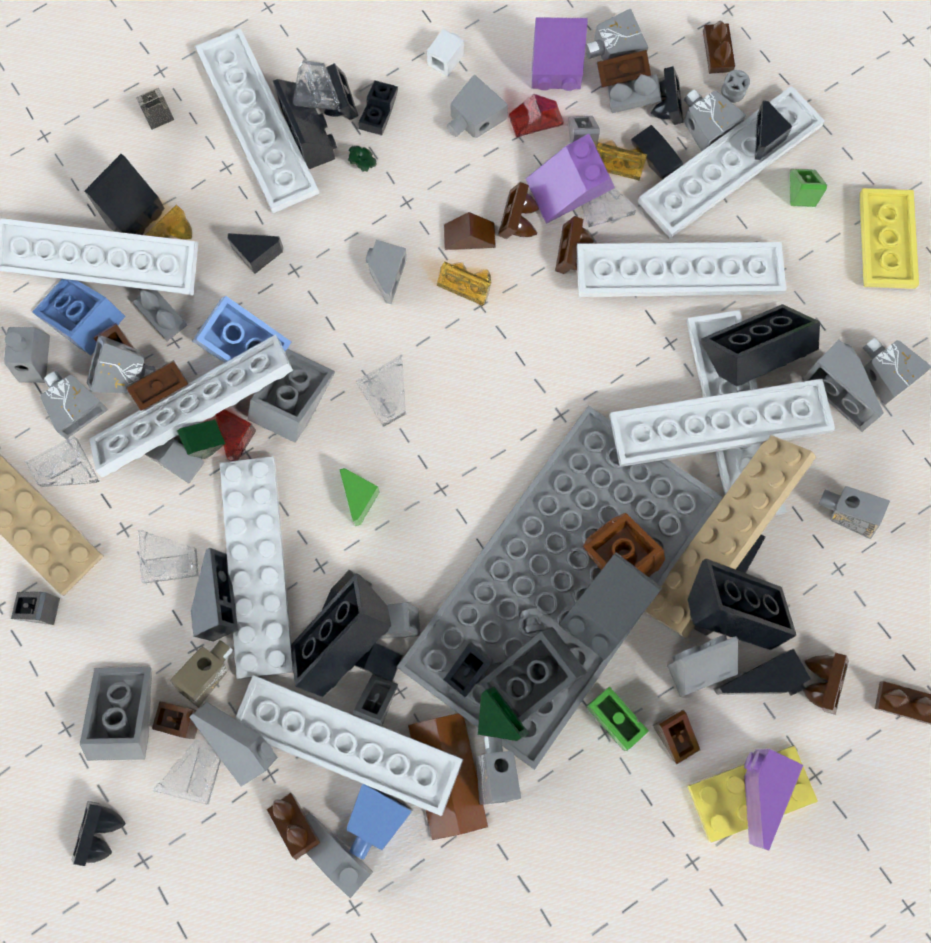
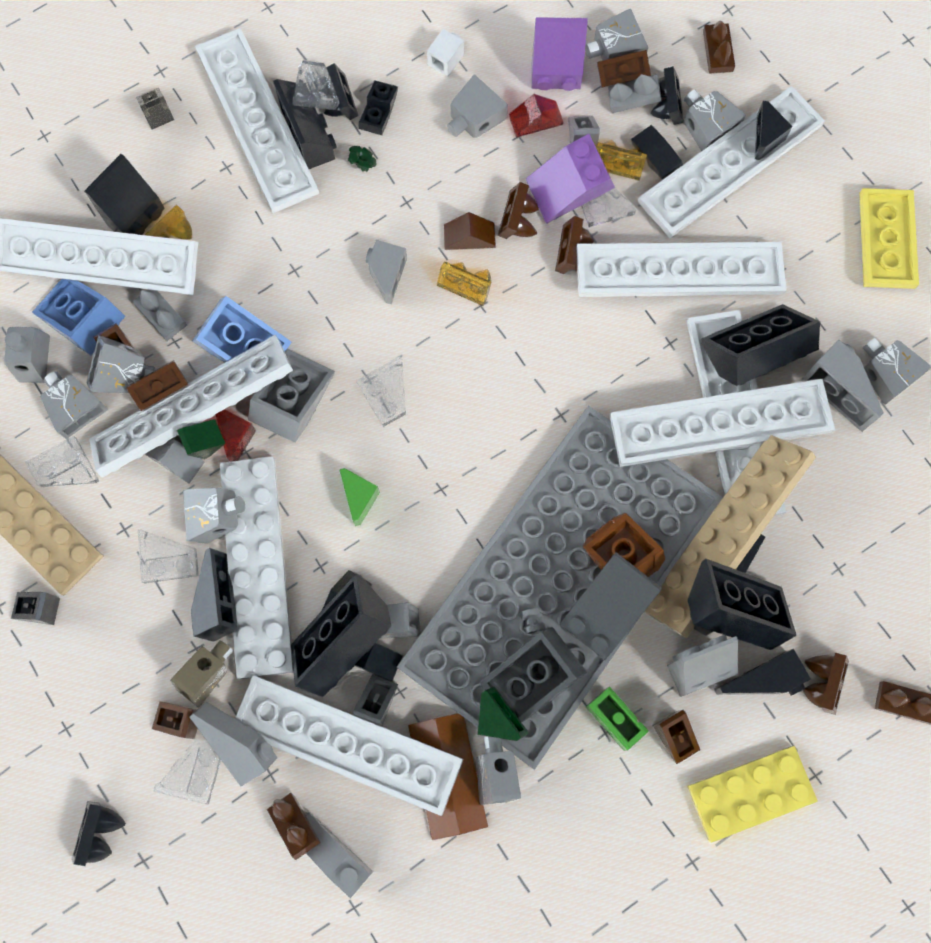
light grey slope [80,667,152,761] -> none
black slope [227,233,283,274] -> none
medium blue torso [346,784,412,860] -> none
black slope [443,642,493,697] -> none
light grey wheel [721,70,750,103] -> none
medium lavender slope [744,749,803,851] -> none
bright green slope [790,169,827,207] -> none
light grey torso [819,486,890,539] -> none
none -> torso [183,487,245,544]

